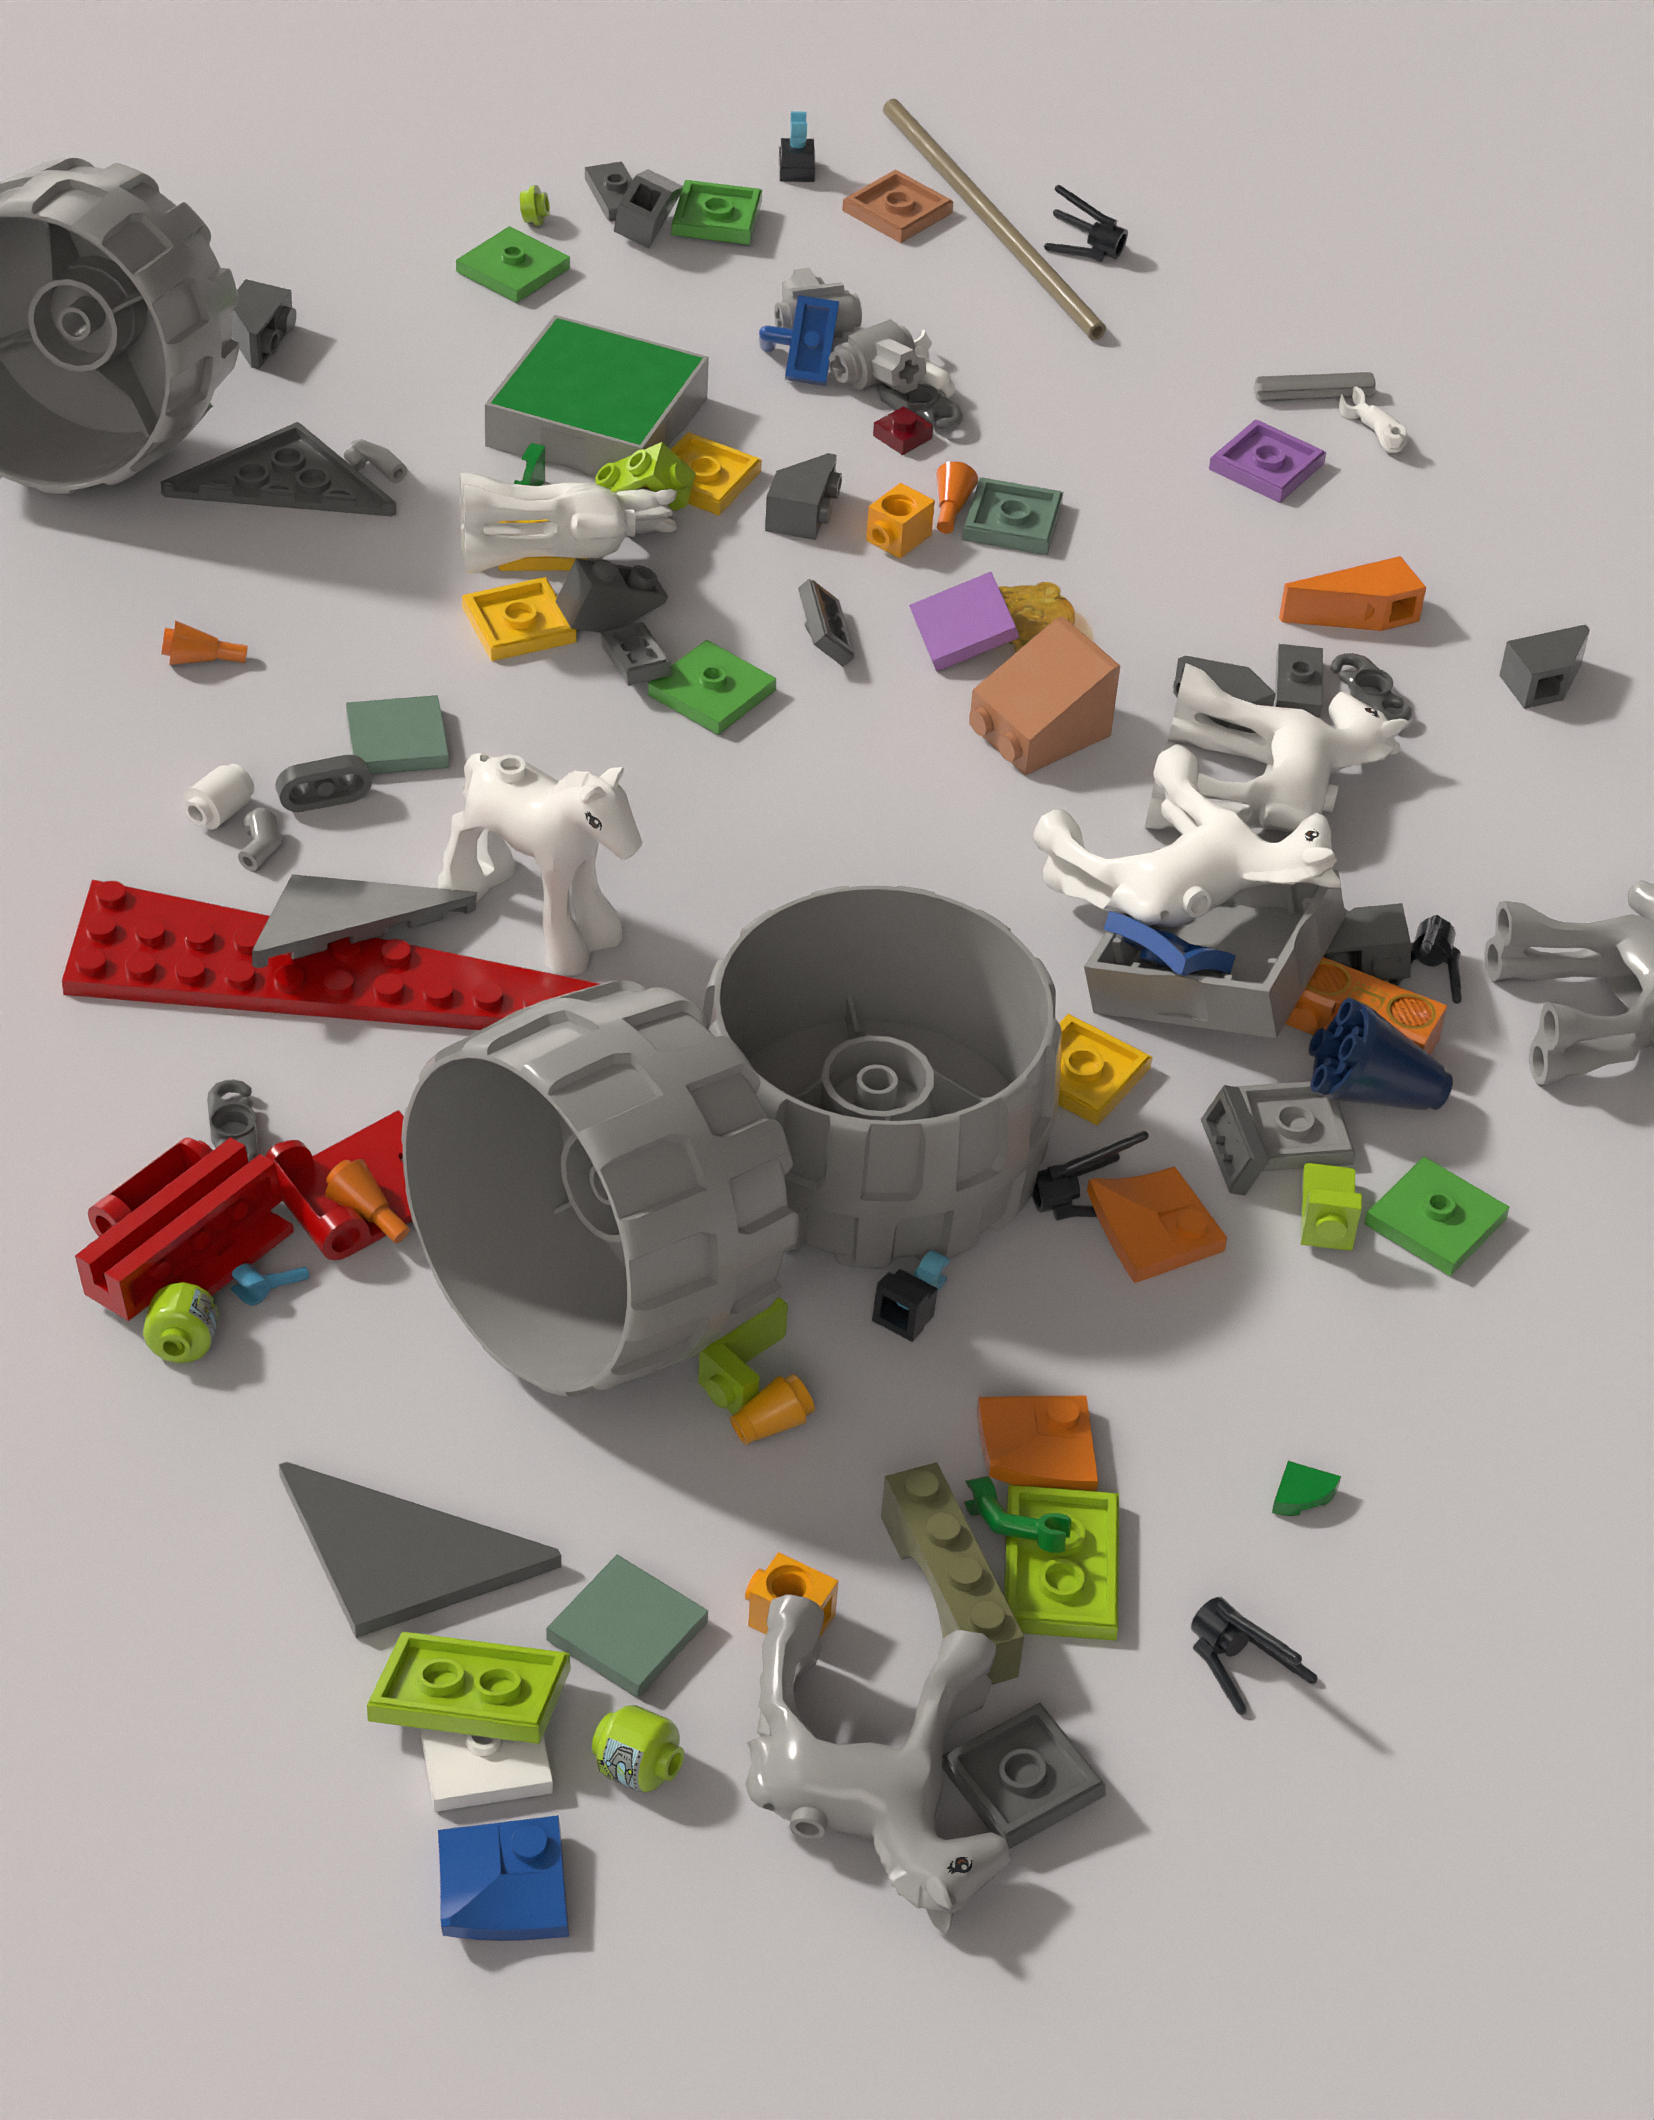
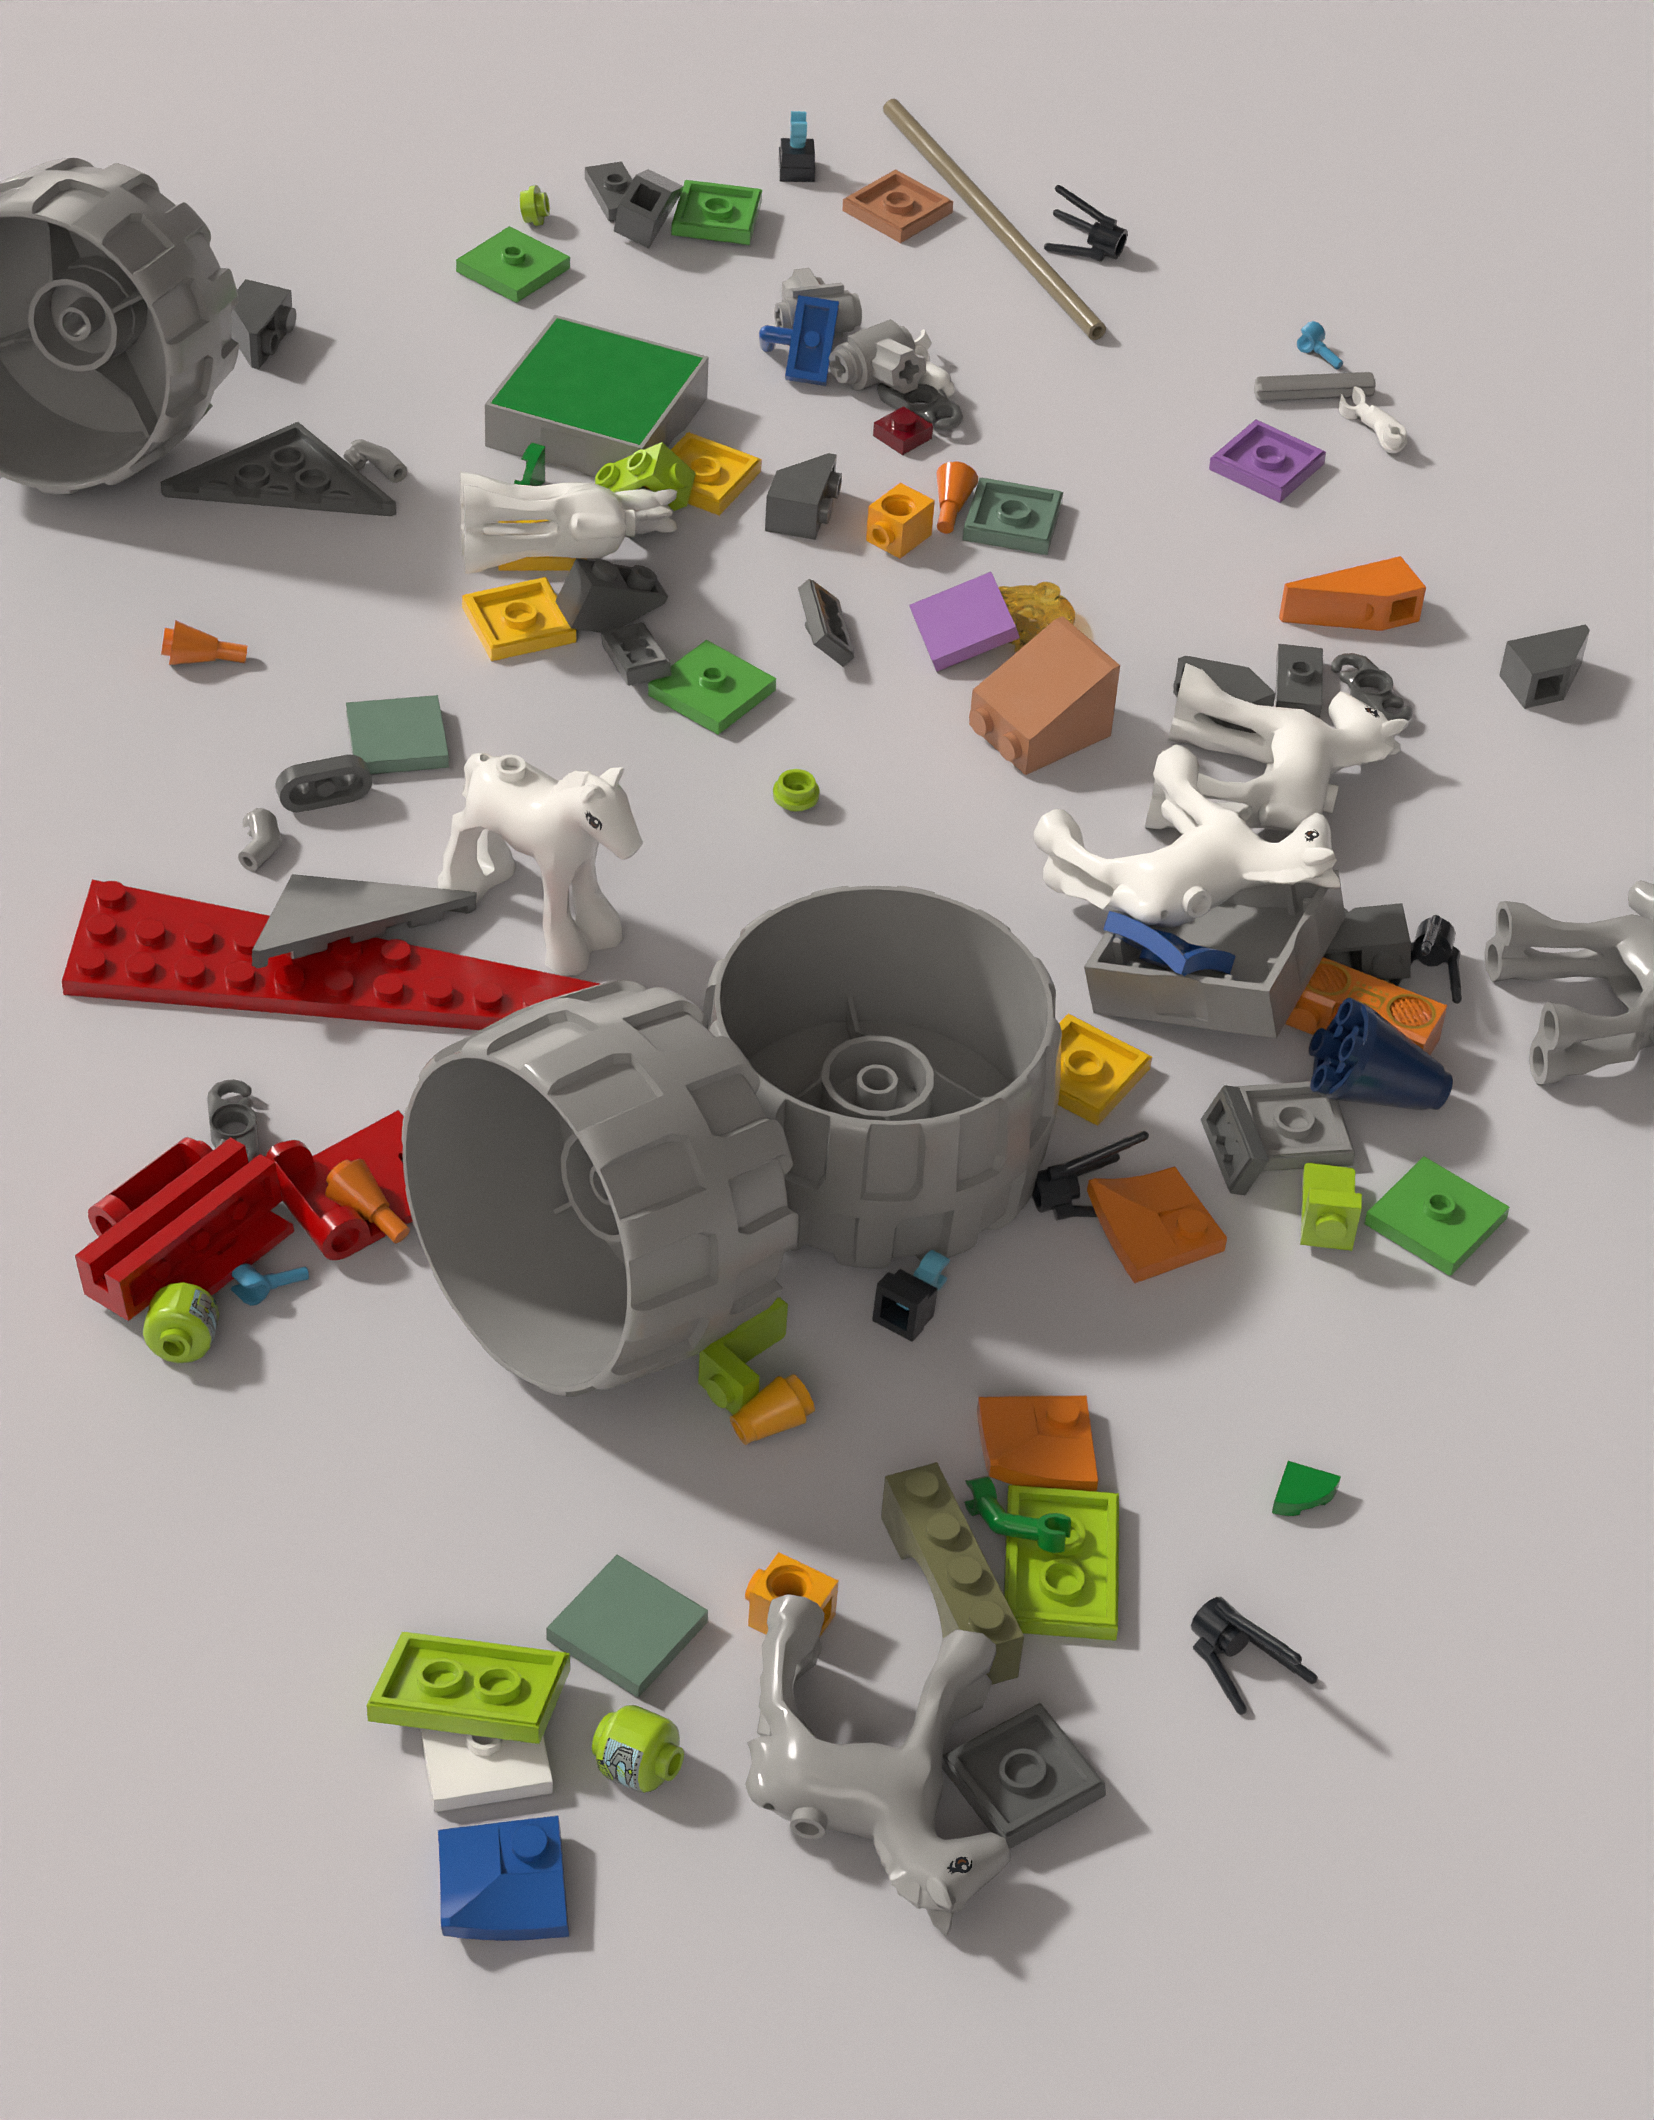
white brick [184,764,254,830] -> none
dark grey tile [279,1462,561,1638] -> none
none -> lime plate [773,769,820,812]
none -> dark azure hand [1297,321,1343,369]

